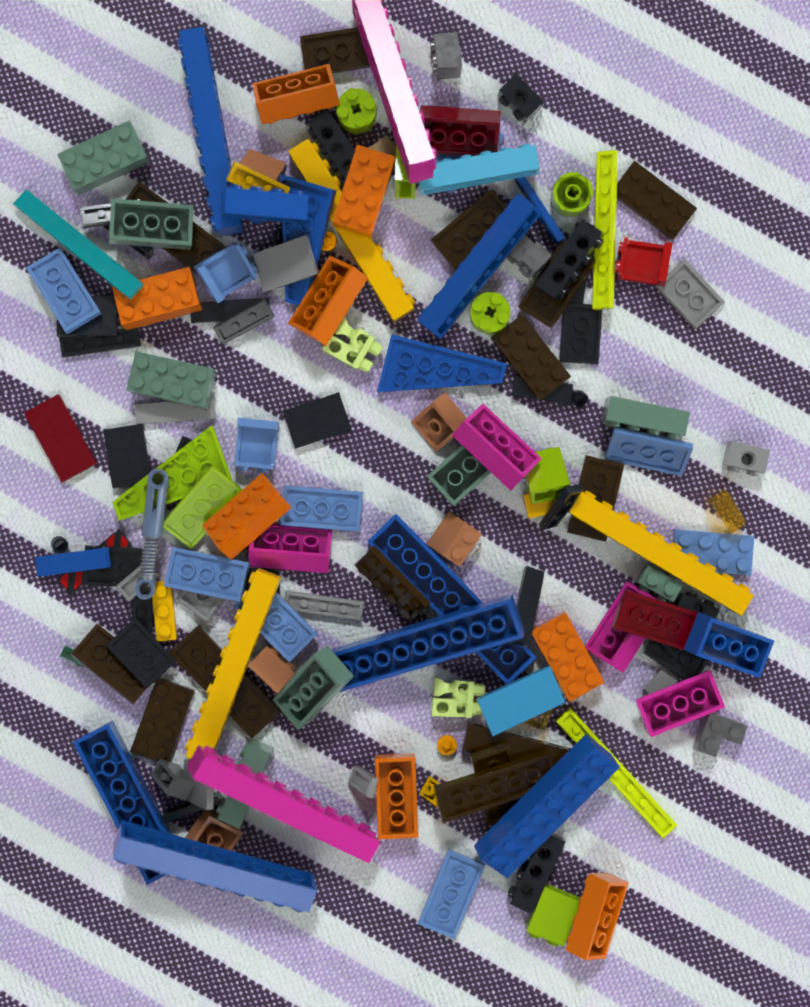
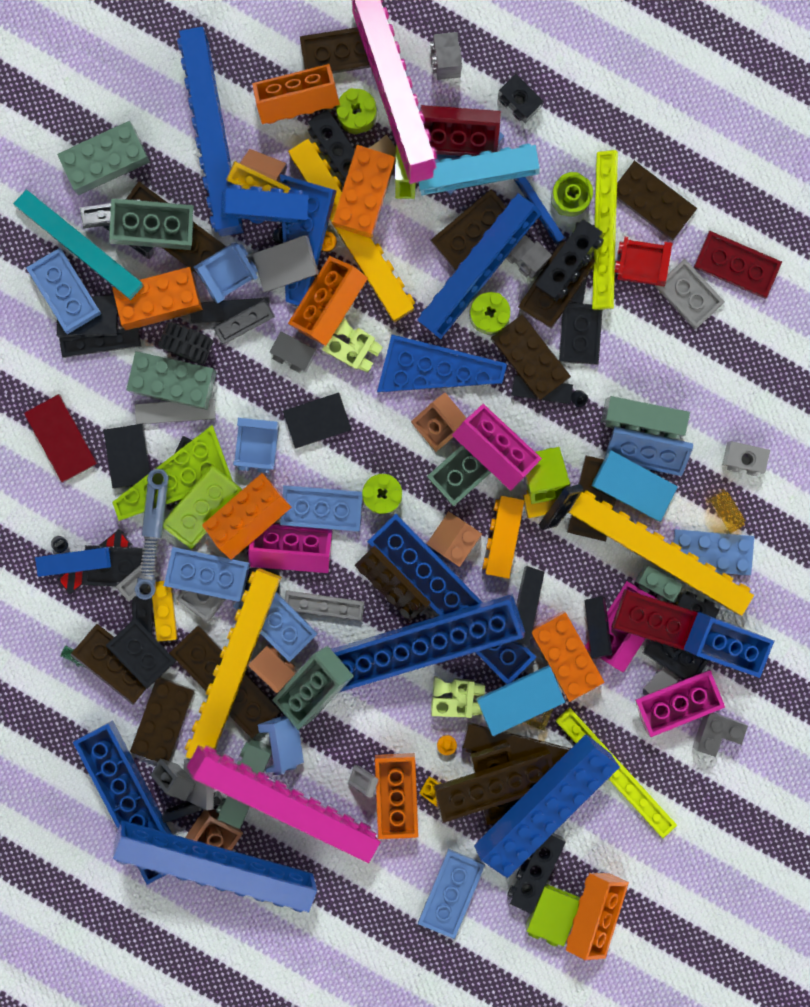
none -> black tyre [158,322,214,364]
none -> medium blue panel [258,716,304,775]
none -> dark grey brick [270,331,317,373]
none -> lime brick [362,474,402,514]
none -> light orange brick [482,496,525,579]
none -> black tile [584,596,613,659]
none -> dark azure tile [591,450,678,522]
none -> dark red tile [693,231,782,299]

